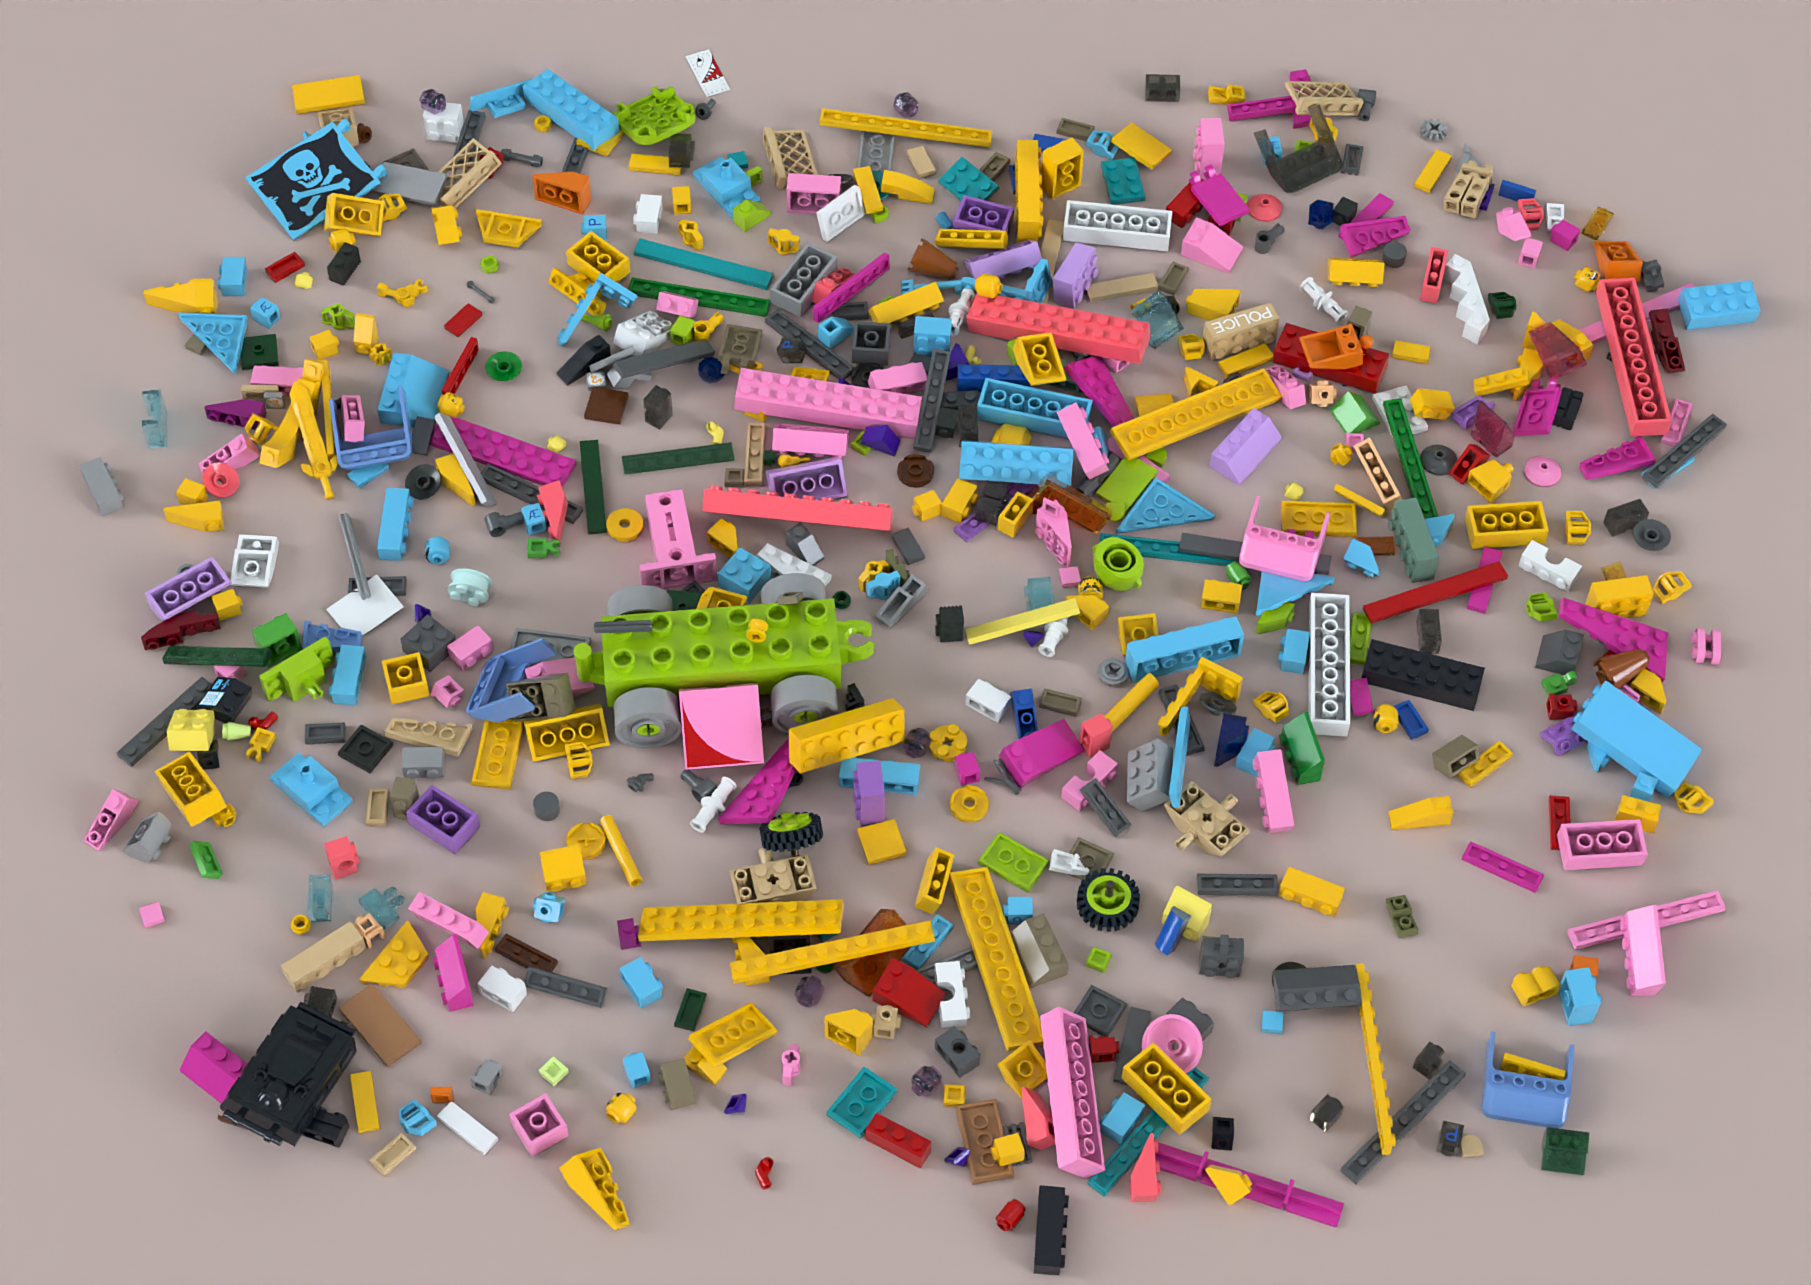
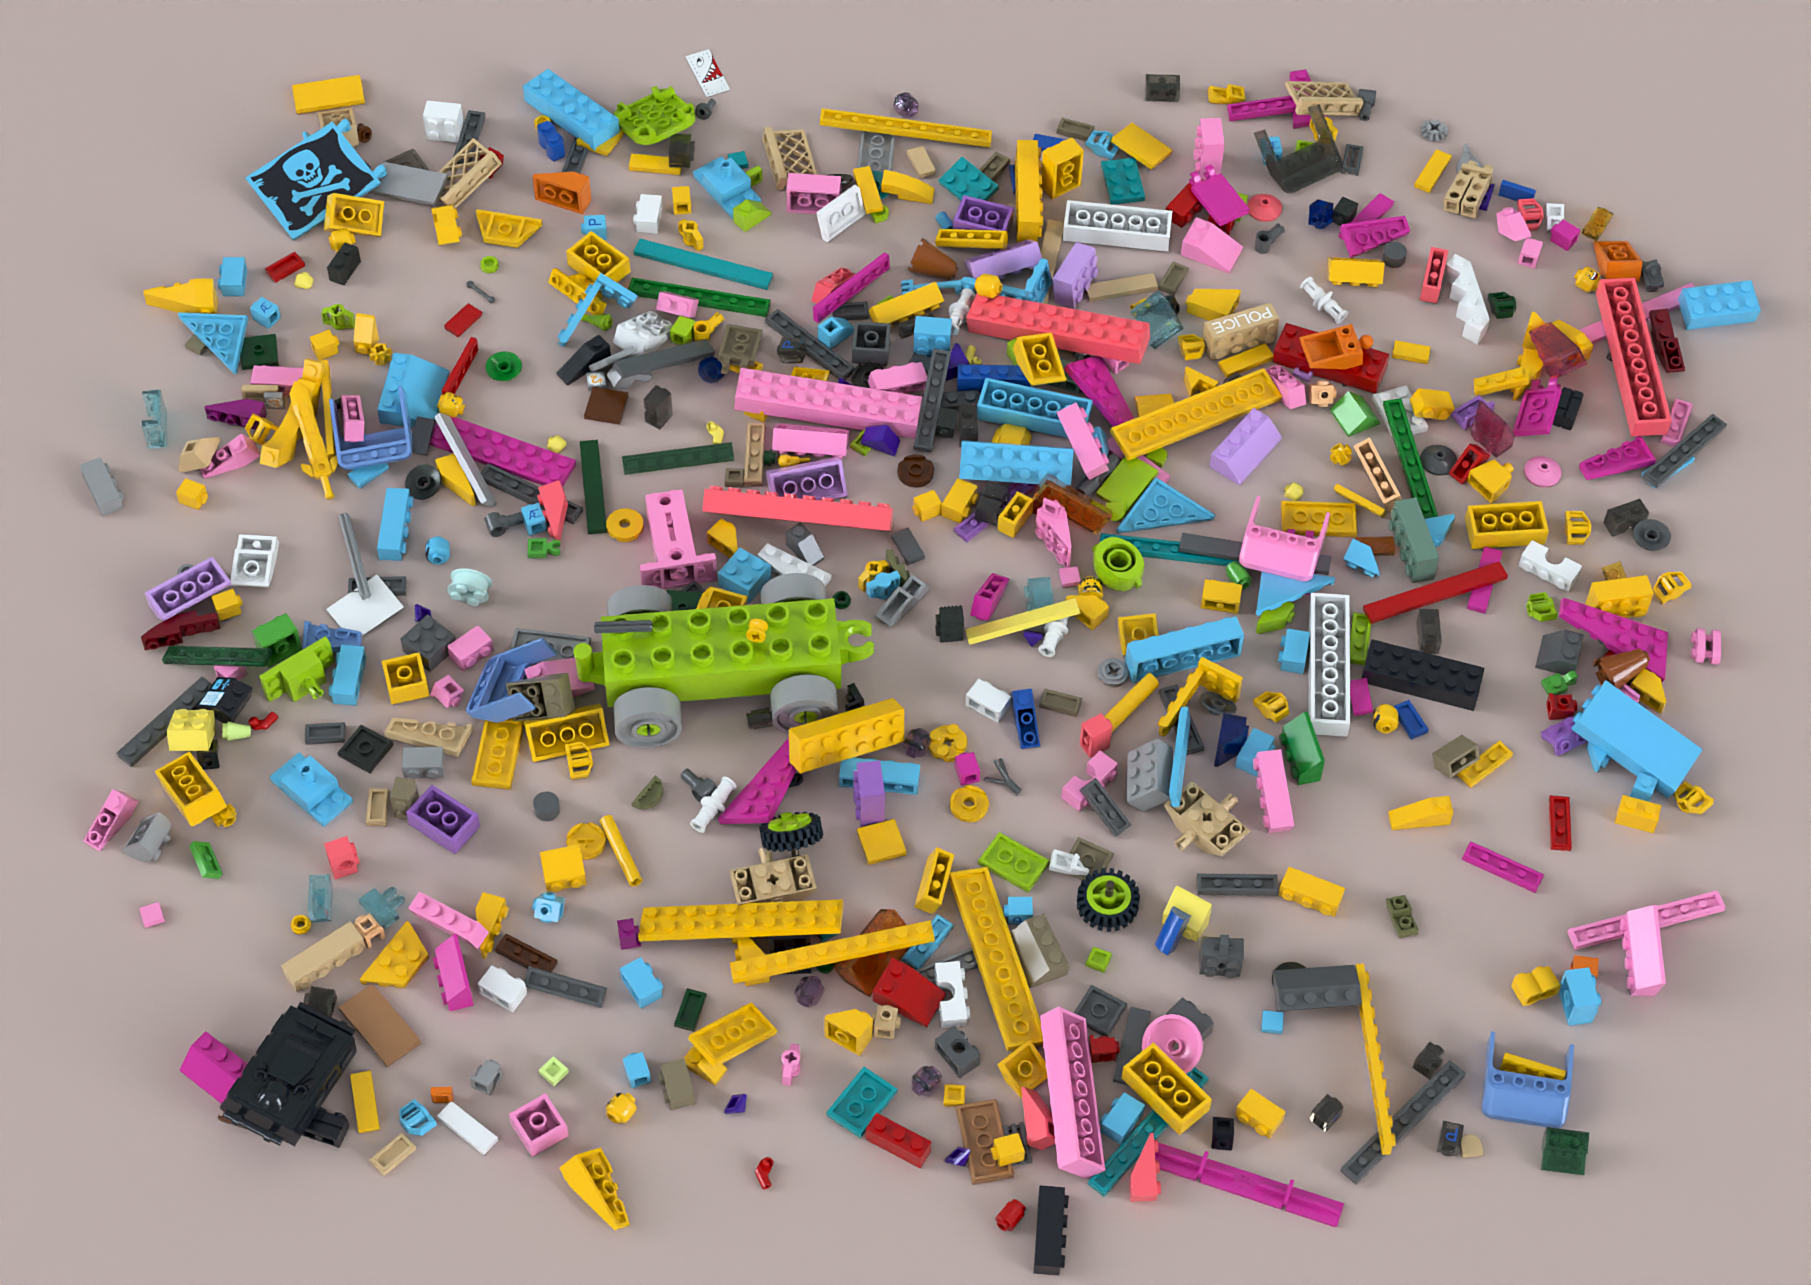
yellow slope [163,501,224,532] -> none
coral dish [202,463,239,498] -> none
yellow plate [246,727,276,763] -> none
yellow piece [377,279,428,307] -> none
yellow piece [378,194,408,223] -> none
clear purple head [420,89,446,115] -> none
medium azure bracket [470,79,531,118] -> none
dark grey bar [501,148,543,167] -> none
dark grey plate [627,773,654,792] -> none
bright pink tile [679,683,764,770] -> none
yellow piece [768,228,800,255] -> none
light grey brick [770,242,838,317] -> none
dark tan tile [777,592,803,605] -> none
dark pink slope [999,719,1085,788] -> none
yellow slope [1205,1165,1252,1206] -> none
bright pink tile [1345,433,1364,452] -> none
dark tan brick [1347,306,1372,340] -> none
bright pink brick [1557,819,1648,870] -> none
none -> tan slope [178,437,221,473]
none -> blue brick [537,121,565,162]
none -> olive plate [632,775,663,809]
none -> dark pink slope [970,573,1010,621]
none -> yellow brick [1235,1089,1286,1139]

